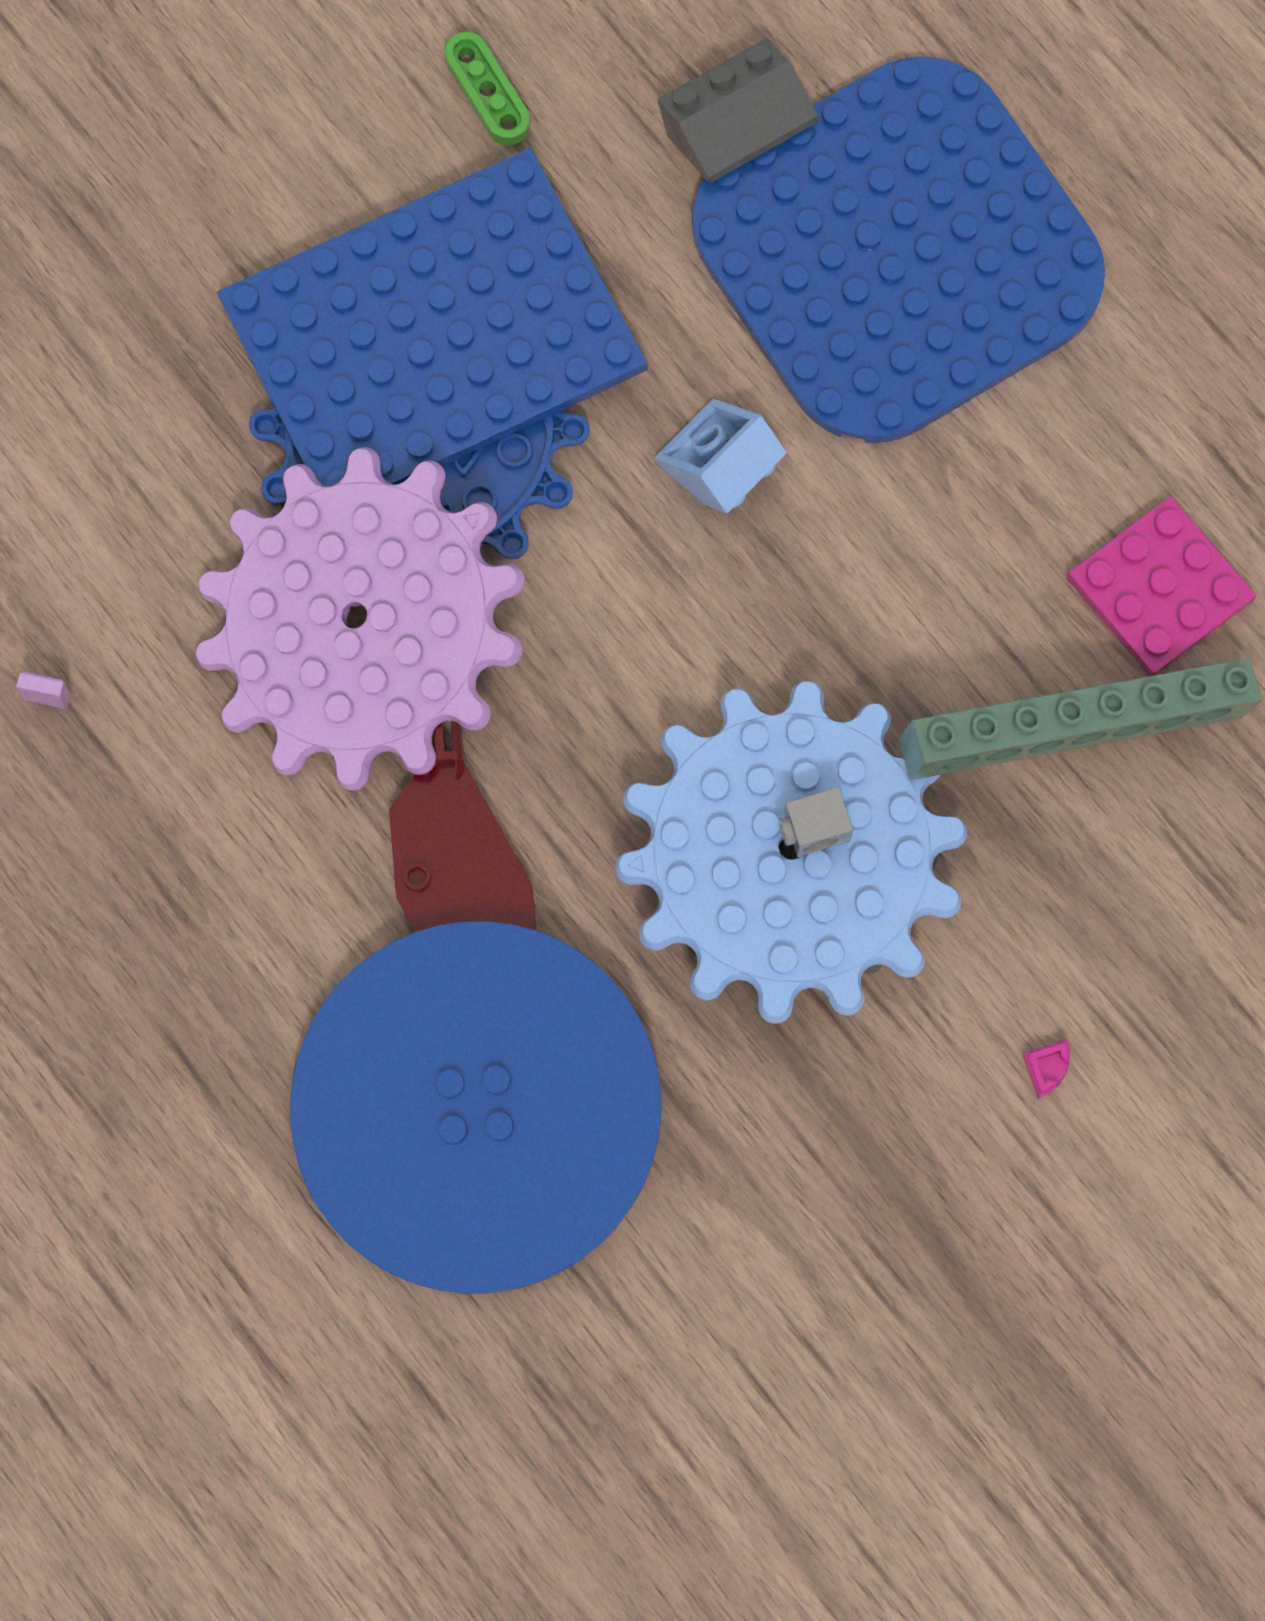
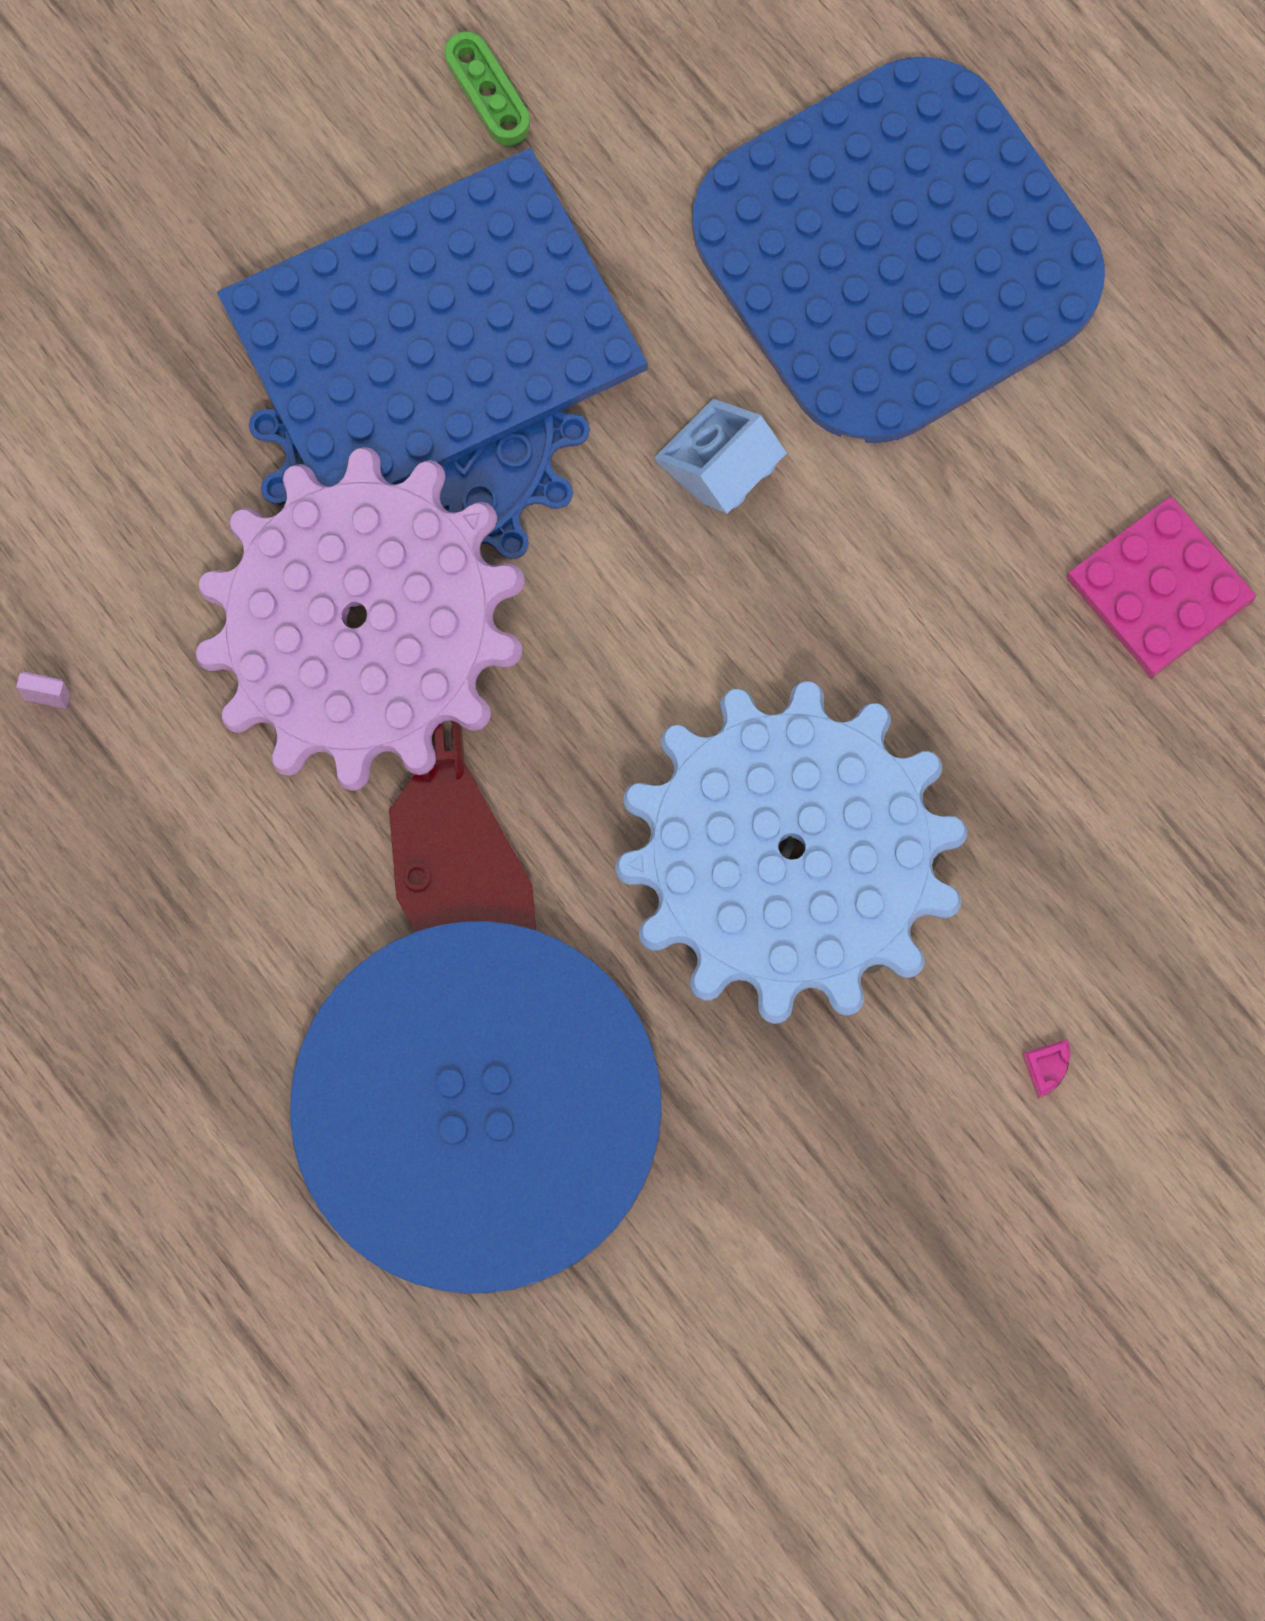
dark grey slope [657,38,819,184] -> none
light grey brick [779,787,853,857] -> none
sand green brick [898,658,1263,780] -> none

